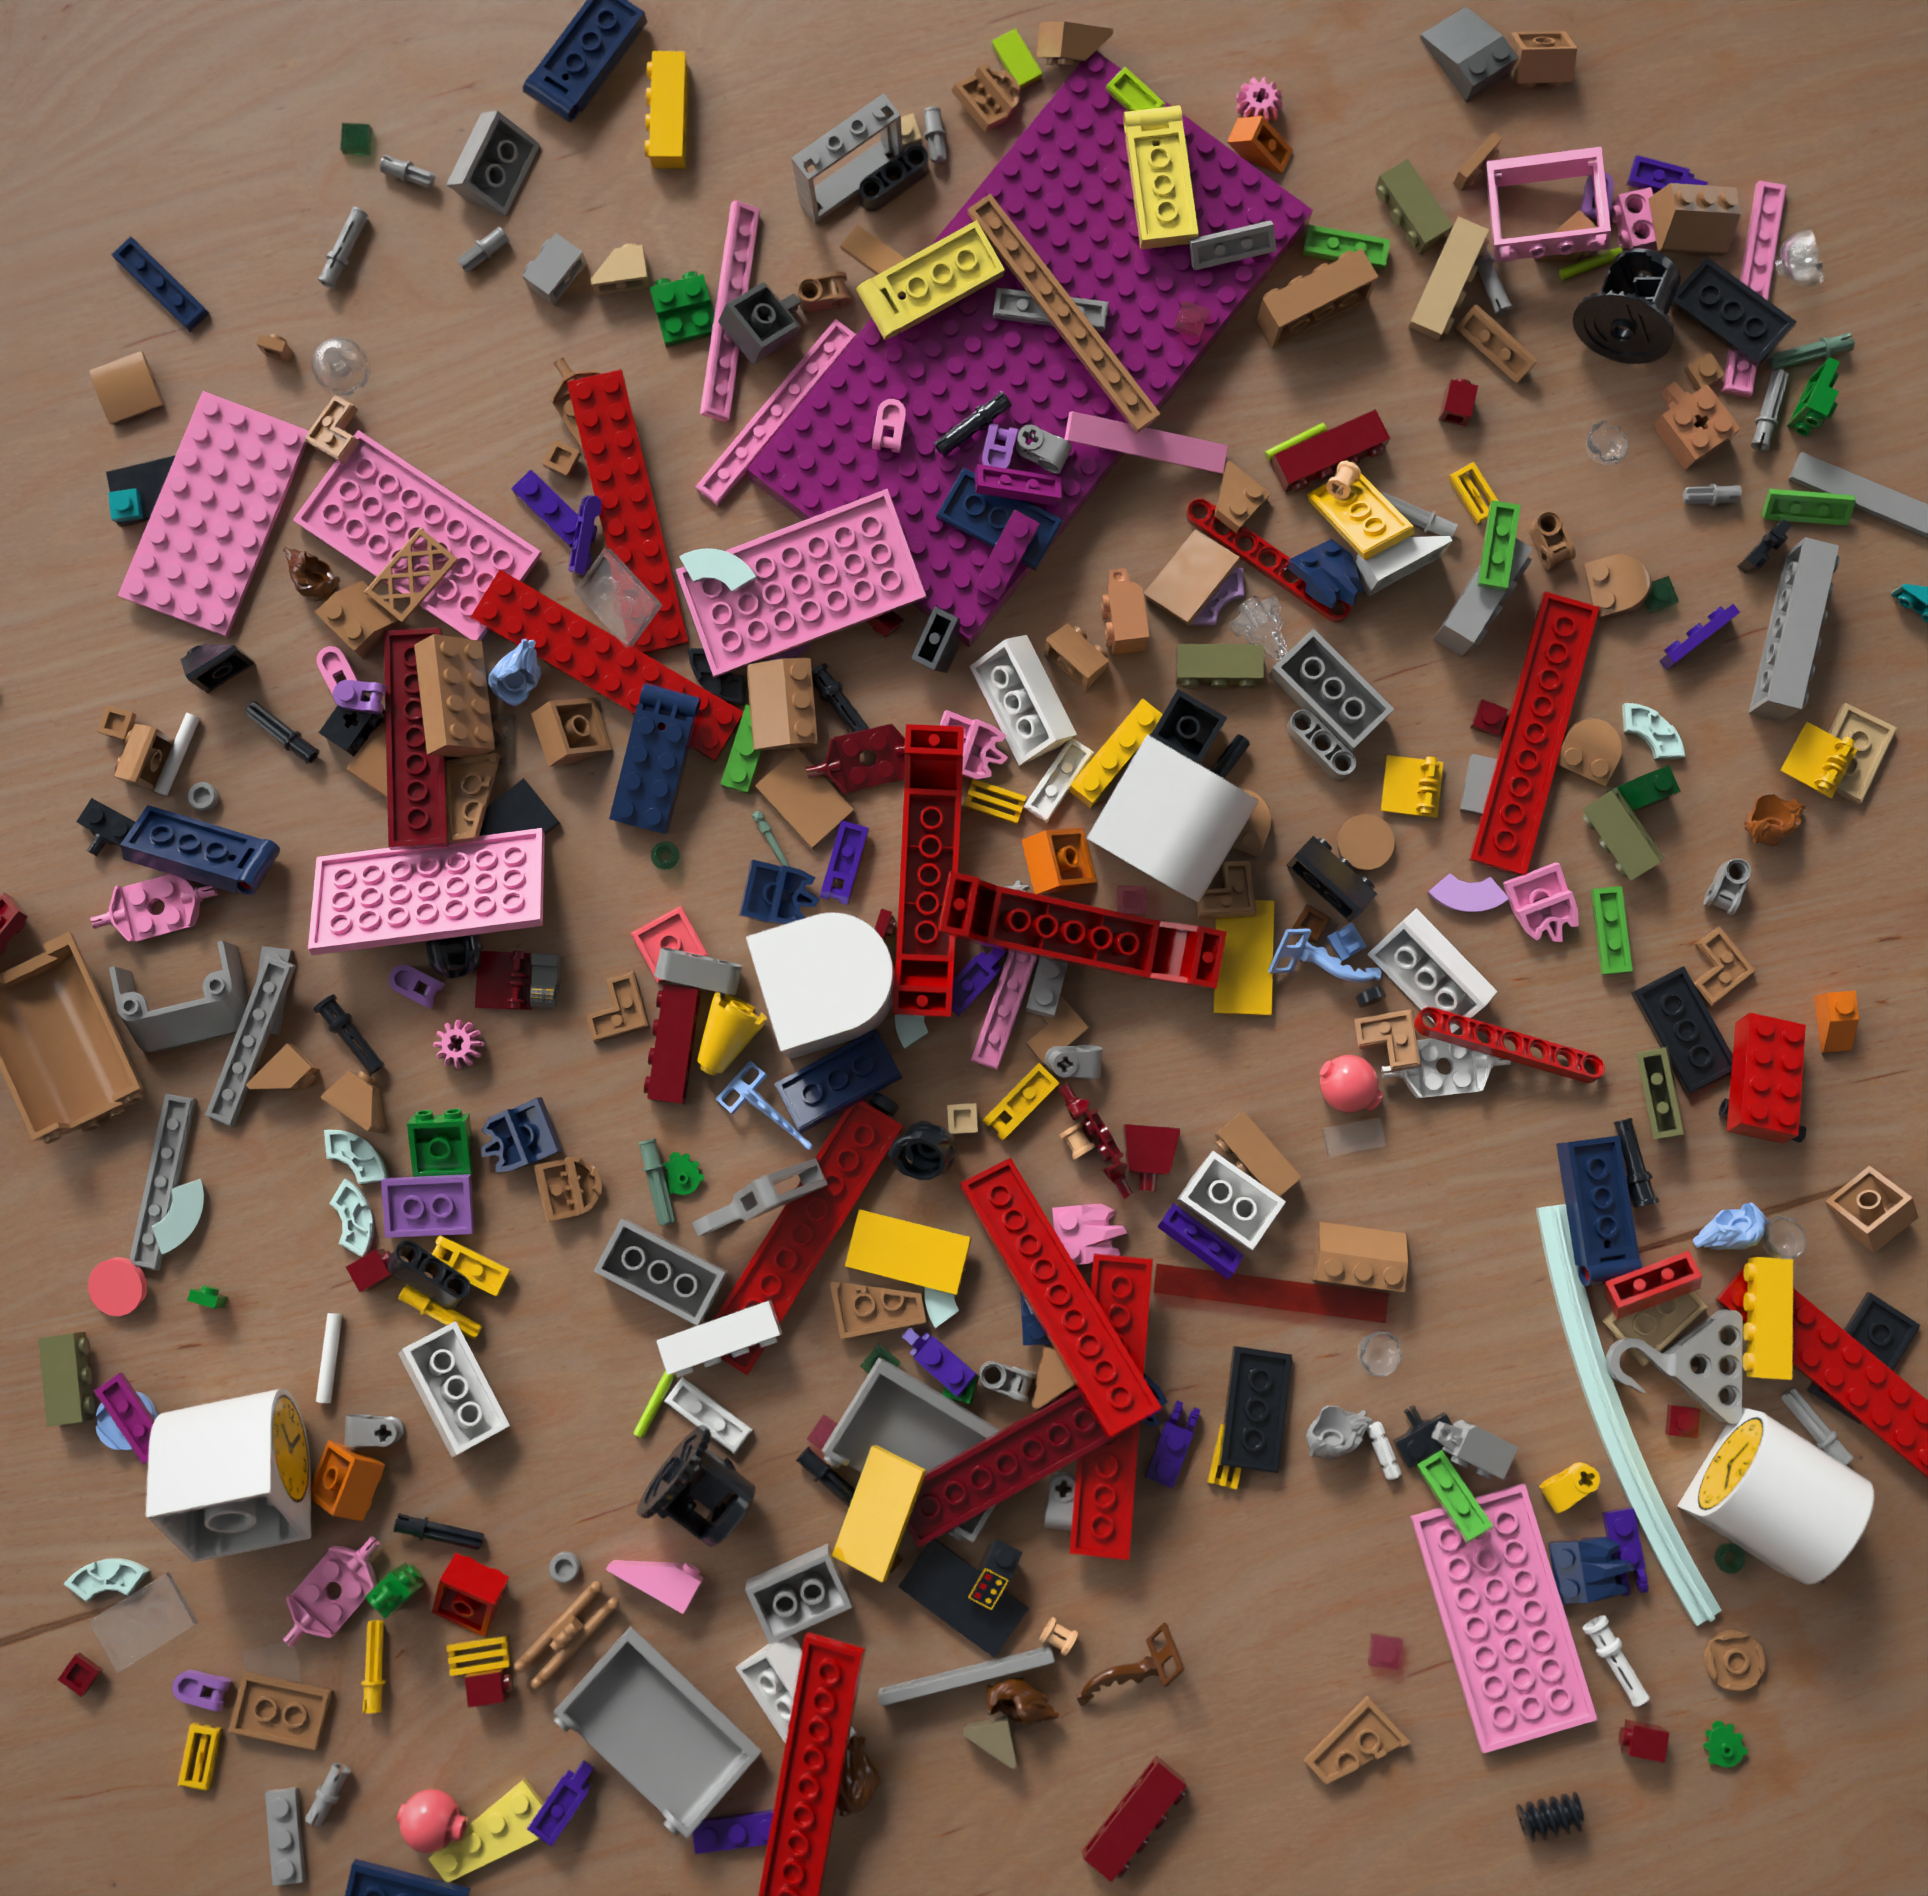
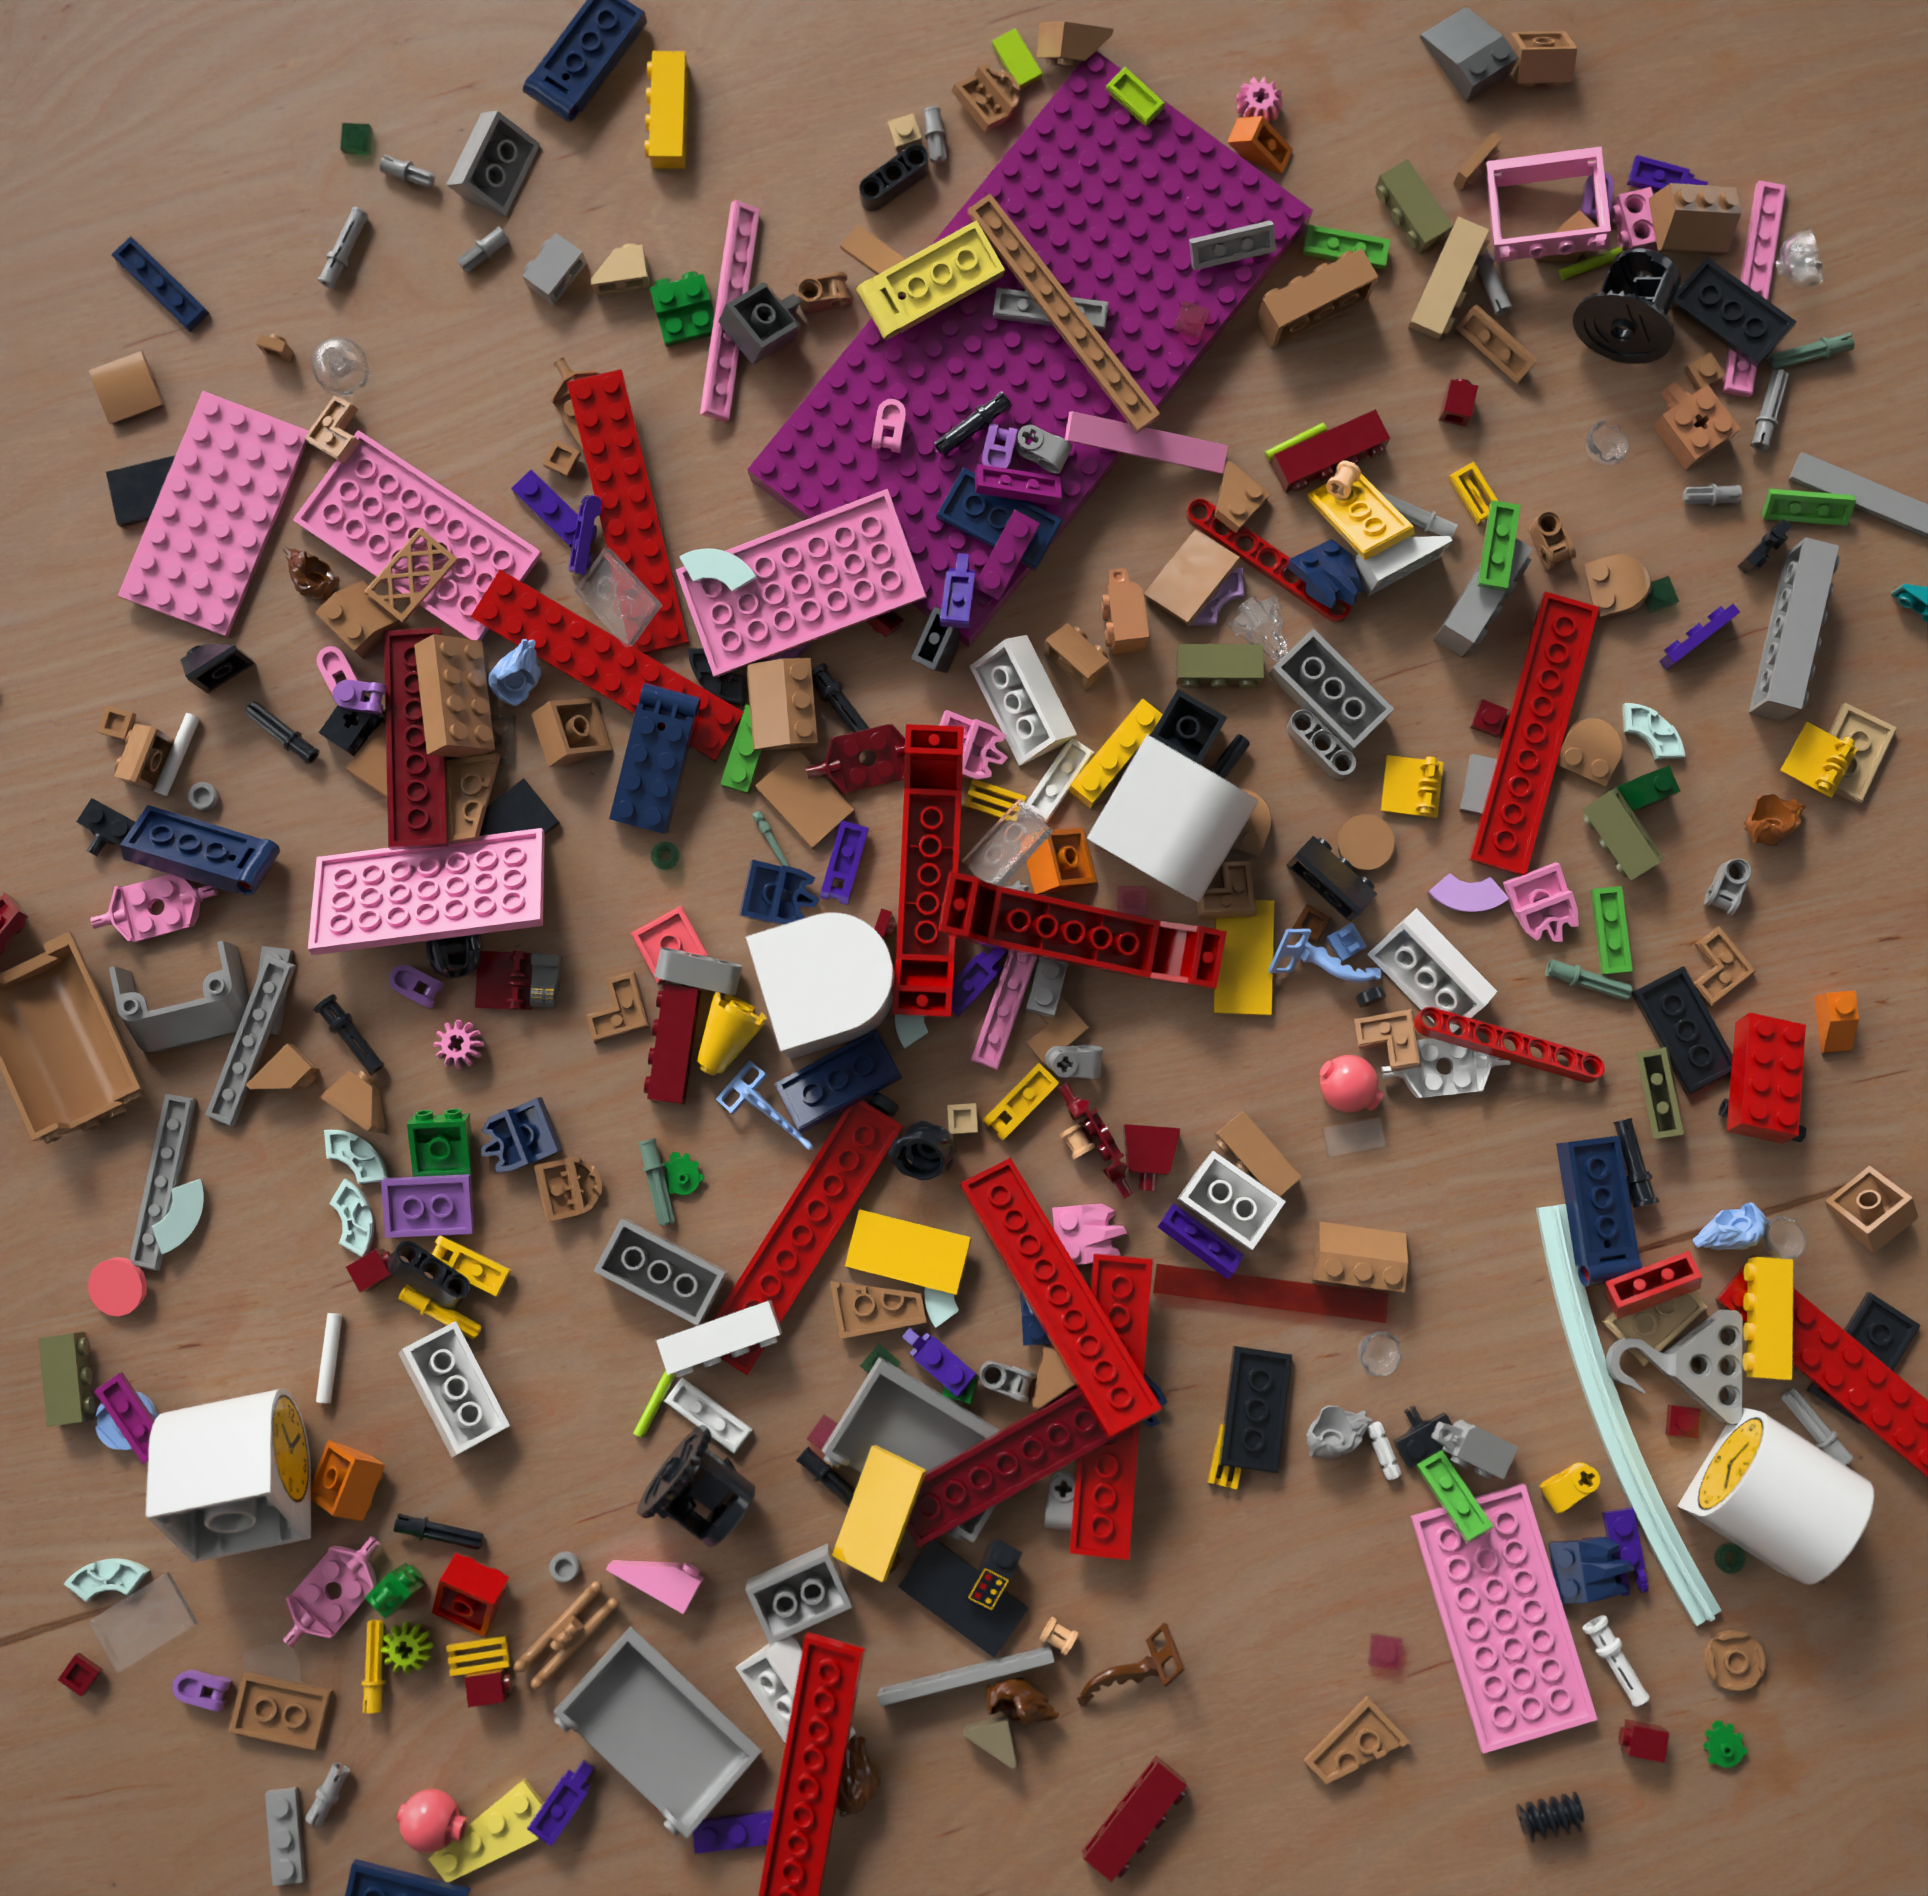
teal plate [108,488,143,523] -> none
yellow tile [178,1723,222,1791] -> none
green plate [187,1285,228,1309] -> none
light grey piece [344,1414,405,1447] -> none
light grey piece [691,1158,828,1237] -> none
bright pink tile [696,319,857,506] -> none
light grey window [791,93,903,224] -> none
light yellow hinge [1123,105,1198,250] -> none
dark purple hinge [1145,1400,1200,1488] -> none
green plate [1787,357,1840,436] -> none
none -> lime gear [381,1621,434,1675]
none -> dark purple hinge [940,553,976,629]
none -> clear tile [962,798,1054,887]
none -> sand green axle [1545,959,1633,1001]

